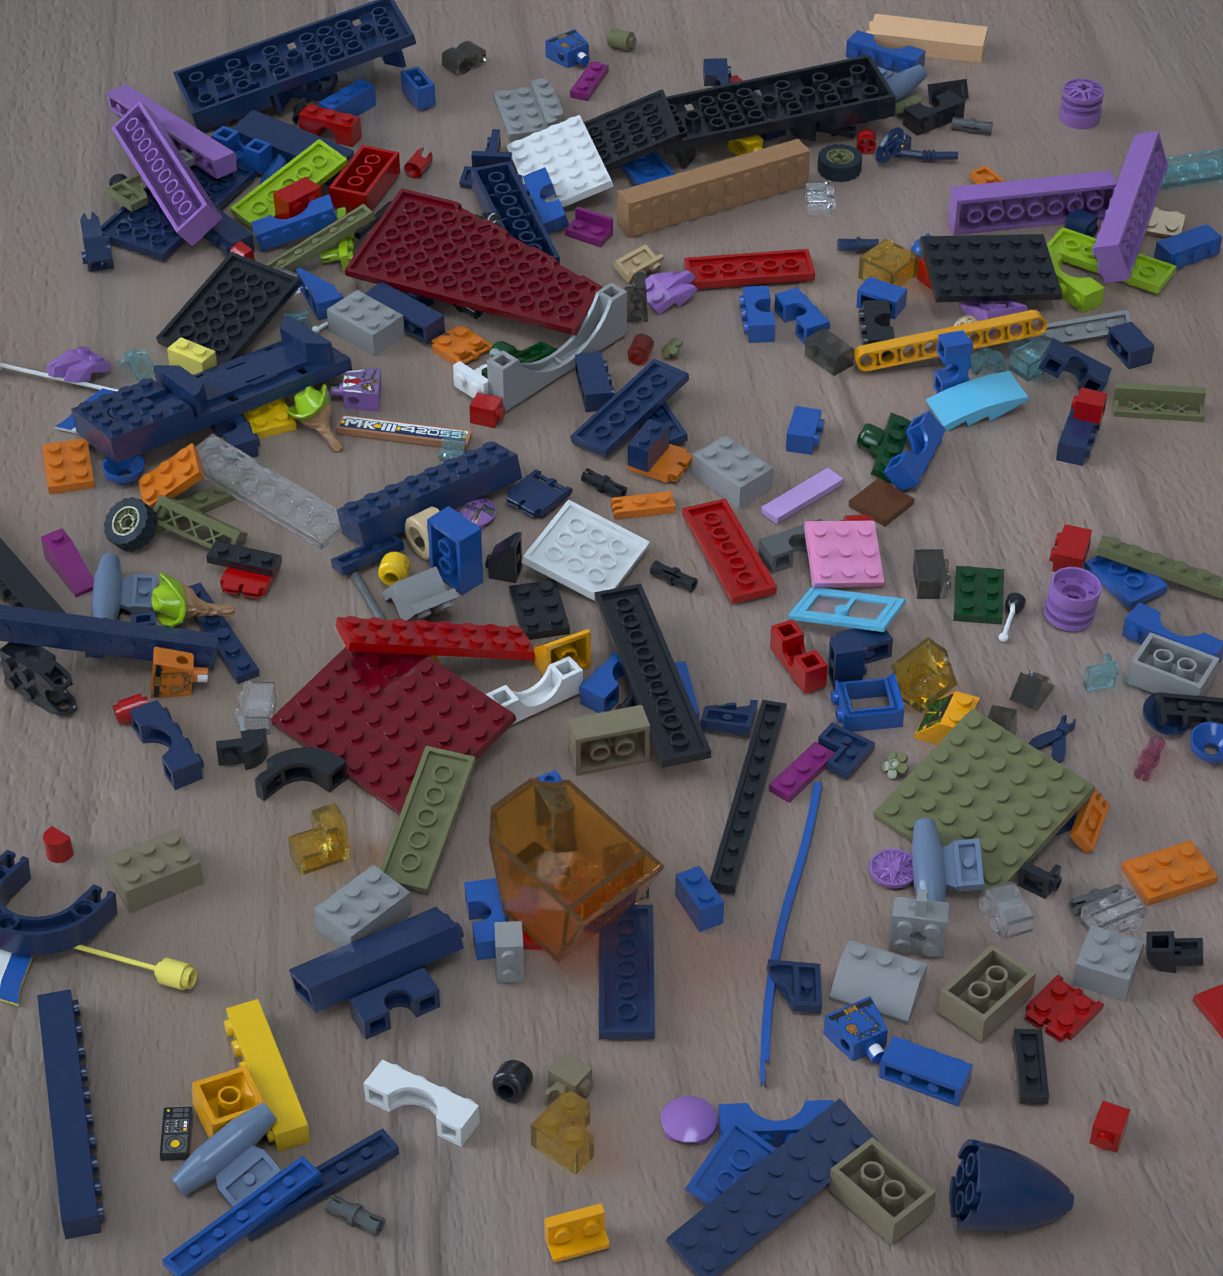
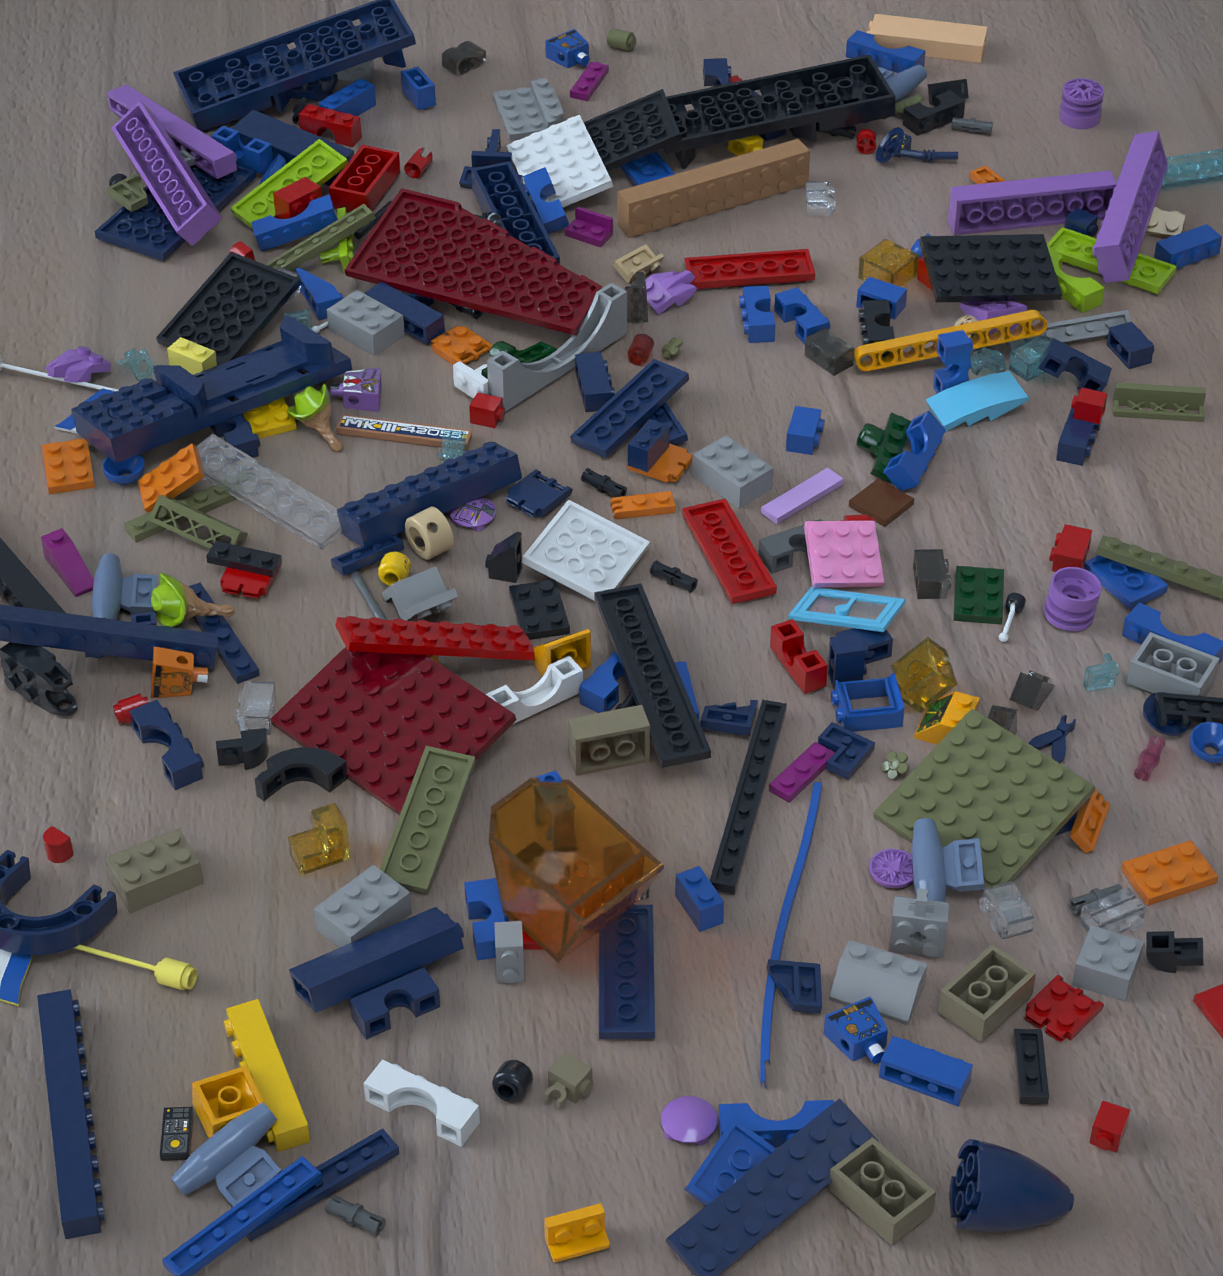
dark blue piece [80,212,114,272] -> none
black wheel [104,497,158,552] -> none
dark blue brick [203,207,255,256] -> none
blue brick [427,506,483,595] -> none
clear yellow brick [530,1088,594,1175] -> none
black wheel [817,144,862,182] -> none
dark blue axle [837,237,879,253] -> none
black bracket [1018,861,1062,899] -> none

